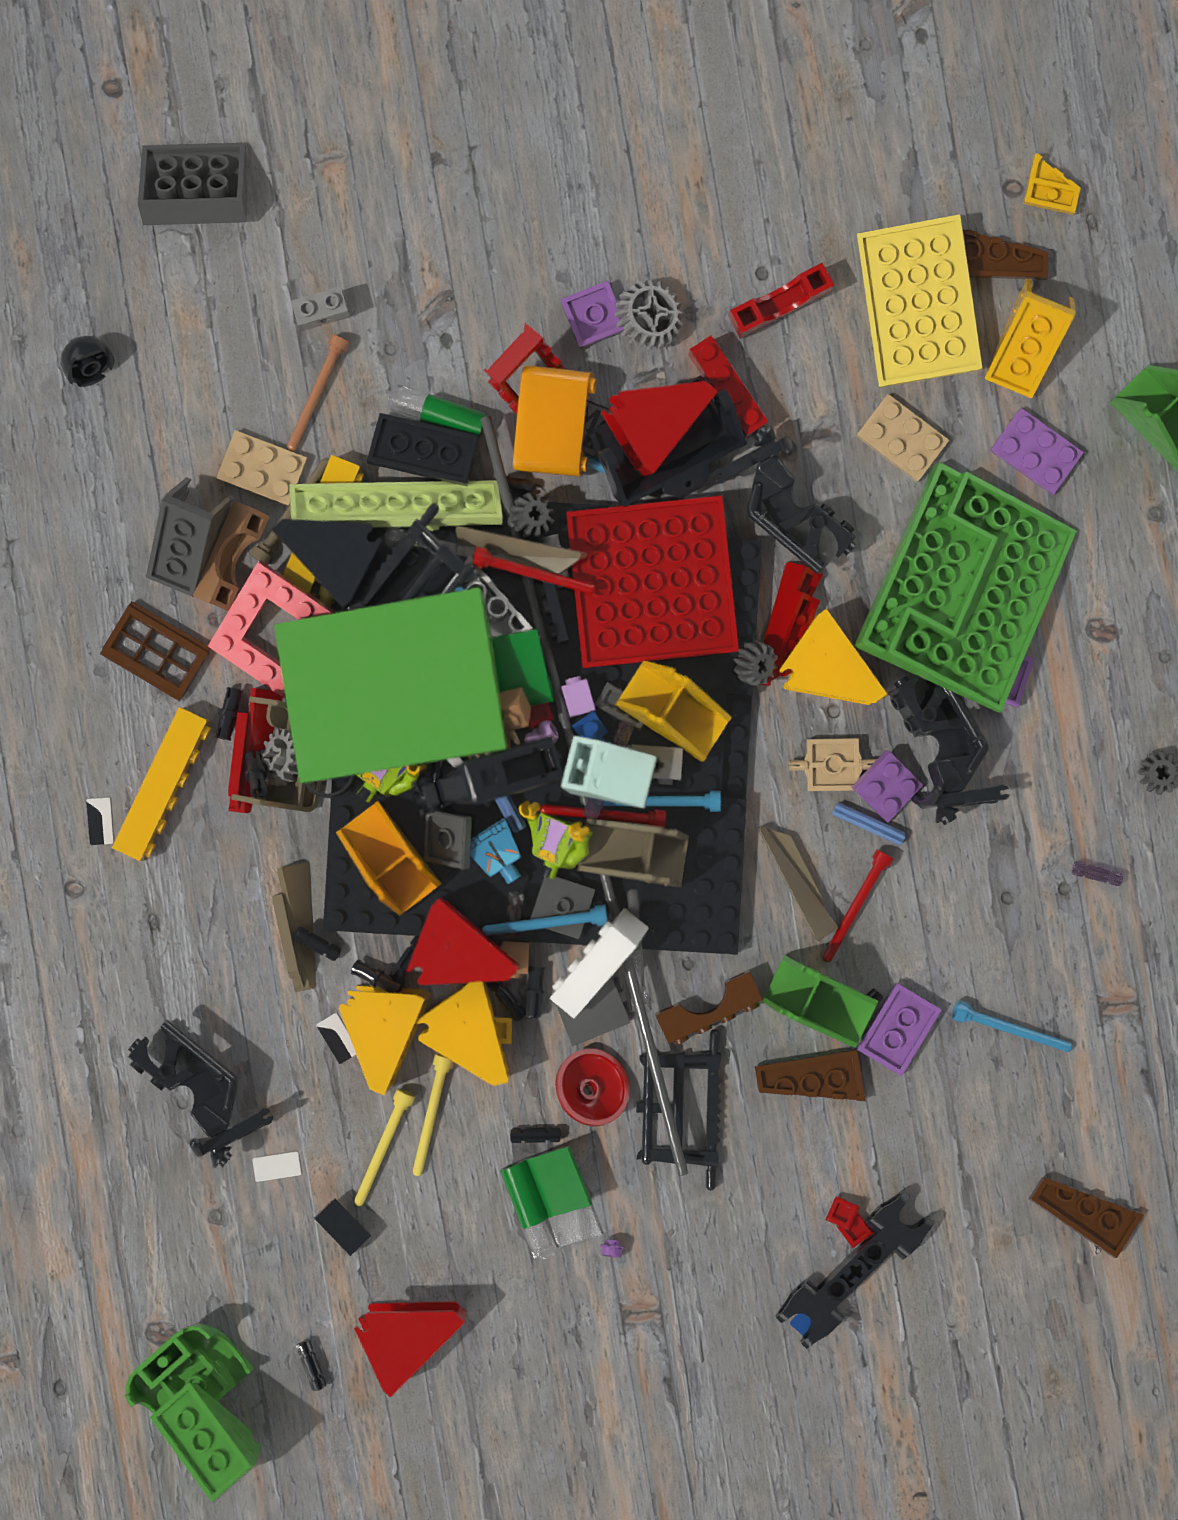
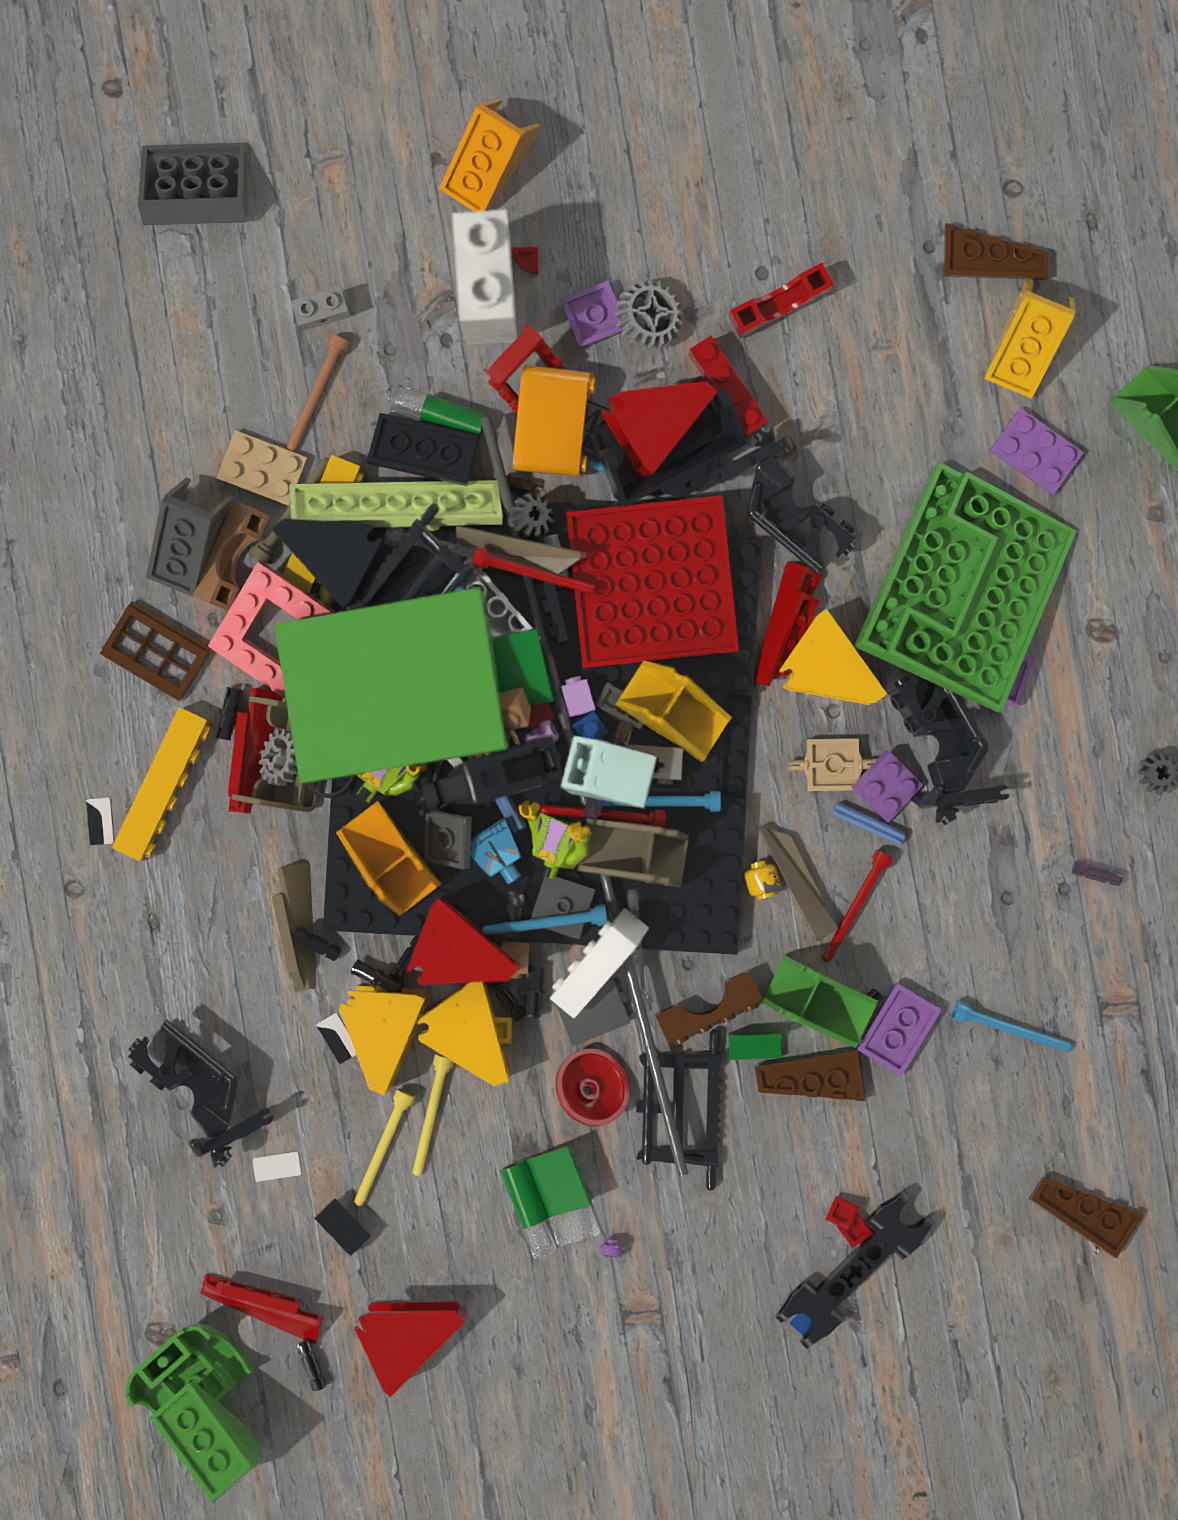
black cylinder [60,336,115,387] -> none
black pin [245,751,268,798] -> none
black axle [510,1128,561,1143] -> none
dark grey gear [733,641,778,686] -> none
tan plate [856,394,949,482] -> none
light yellow plate [857,214,983,388] -> none
yellow wing [1023,153,1081,215] -> none
none -> red wedge [201,1274,324,1344]
none -> light orange ladder [439,98,541,212]
none -> white brick [452,210,517,345]
none -> red tile [512,247,538,274]
none -> green panel [728,1031,782,1060]
none -> yellow head [744,860,781,900]

